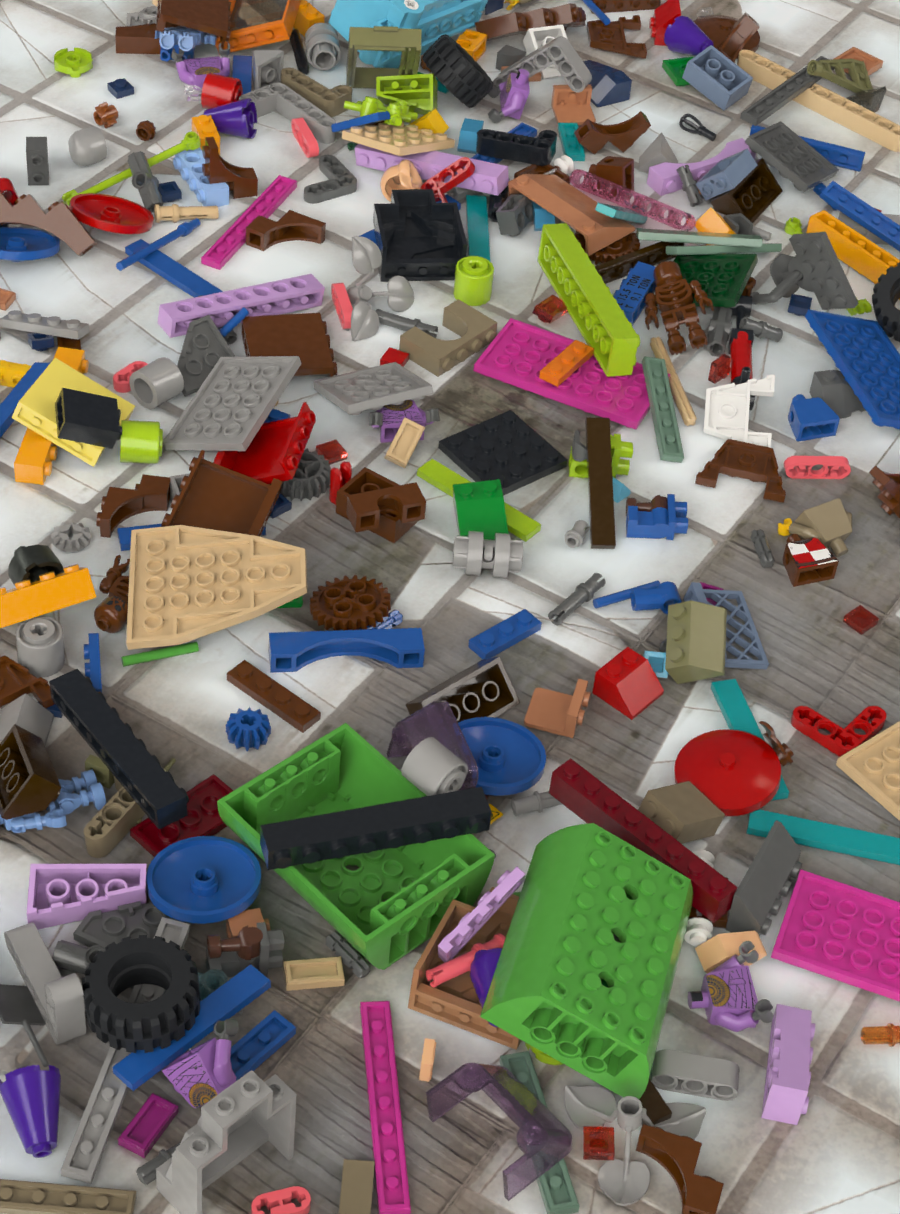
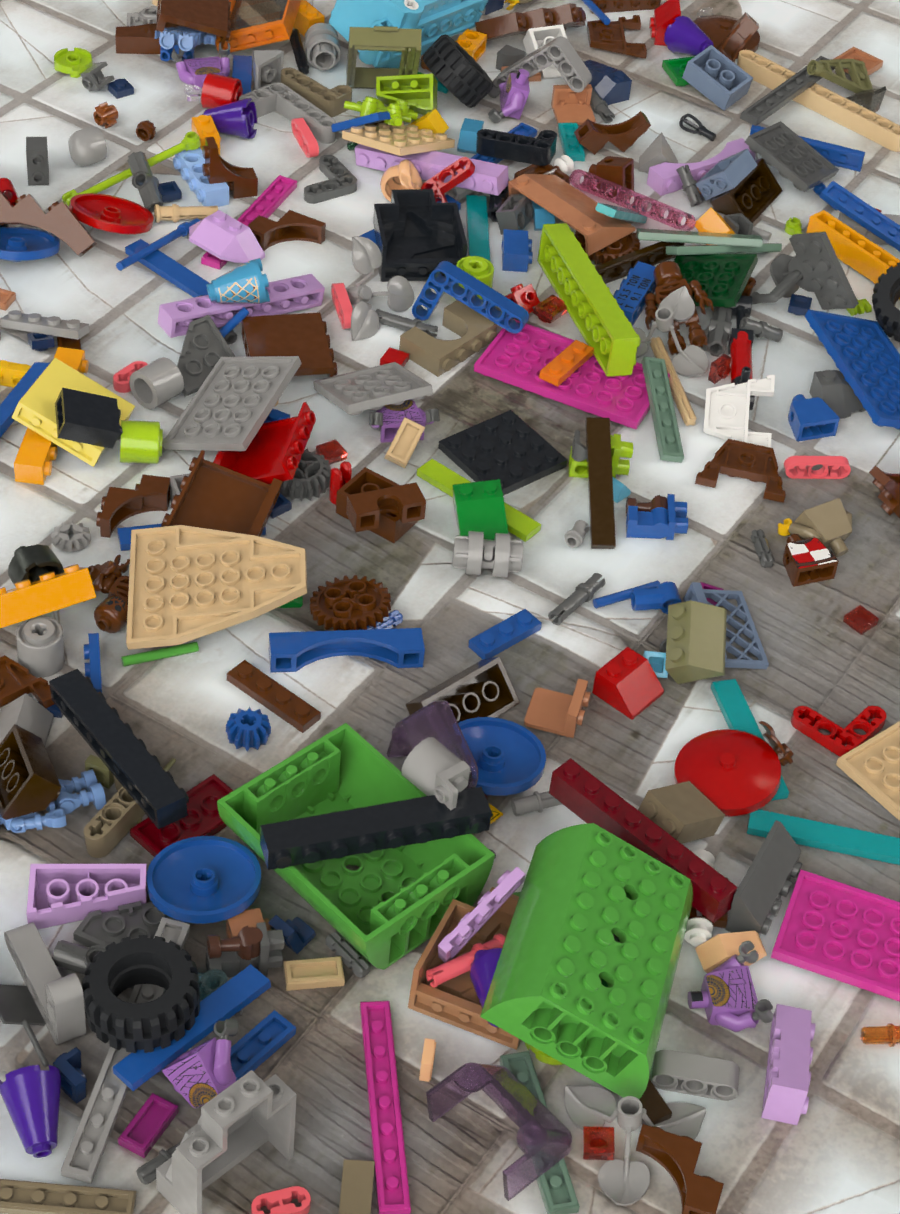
none -> dark blue bracket [53,1047,87,1104]
none -> dark grey window [81,62,115,92]
none -> reddish brown plate [84,561,116,602]
none -> lavender wedge [189,210,265,263]
none -> dark azure cone [206,258,270,304]
none -> dark blue bracket [268,915,316,954]
none -> blue beam [412,261,529,334]
none -> light grey bracket [434,760,470,810]
none -> blue brick [501,229,533,272]
none -> red brick [505,283,540,313]
none -> dark grey pin [590,88,615,123]
none -> light grey plant [633,286,709,377]

